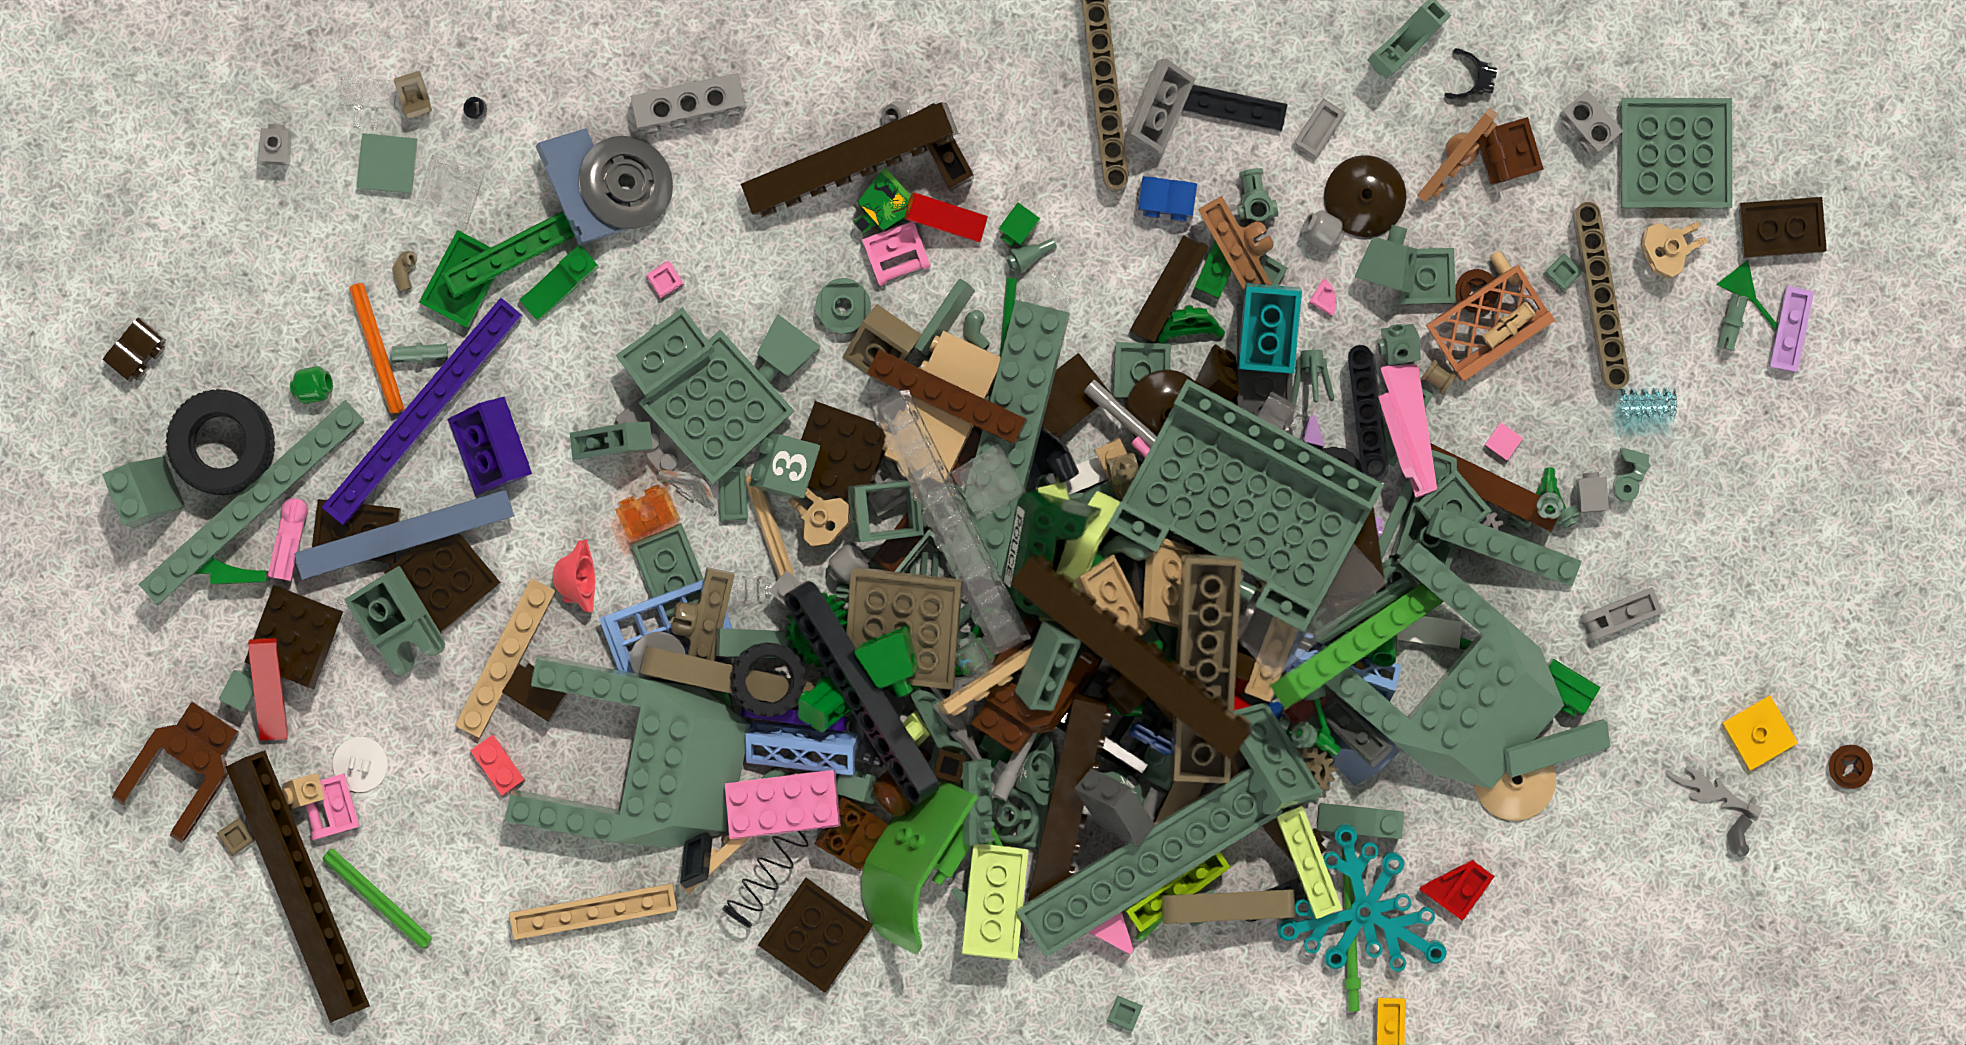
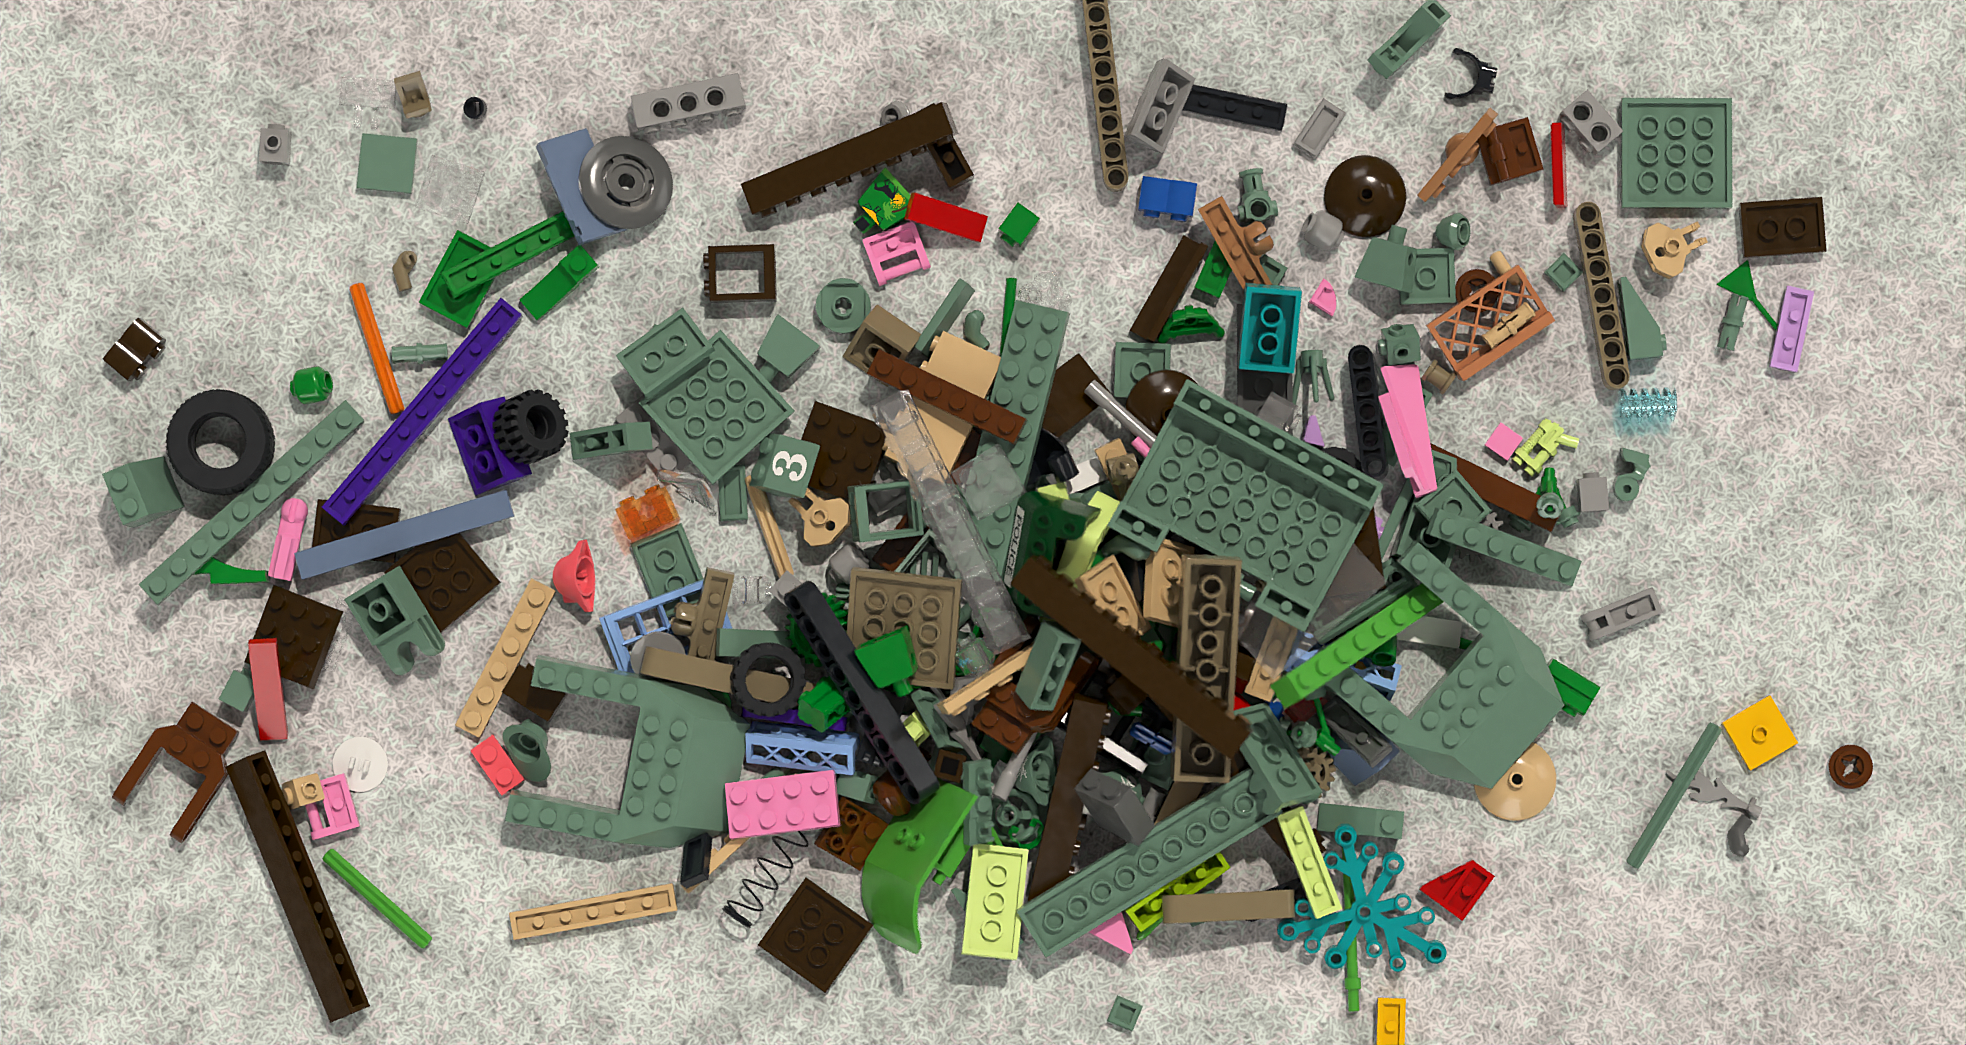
dark tan tile [217,817,255,856] -> none
bright pink tile [646,261,684,298] -> none
sand green cone [1006,238,1057,274] -> none
dark brown slope [1195,344,1239,401] -> none
sand green tile [1505,719,1610,777] -> none
none -> black tyre [493,389,569,464]
none -> sand green piece [502,719,551,782]
none -> dark brown window [703,244,777,303]
none -> green piece [1008,817,1044,849]
none -> sand green cone [1436,213,1471,250]
none -> yellowish green piece [1512,418,1579,477]
none -> red tile [1551,122,1568,208]
none -> sand green slope [1617,277,1667,361]
none -> sand green axle [1626,722,1722,869]

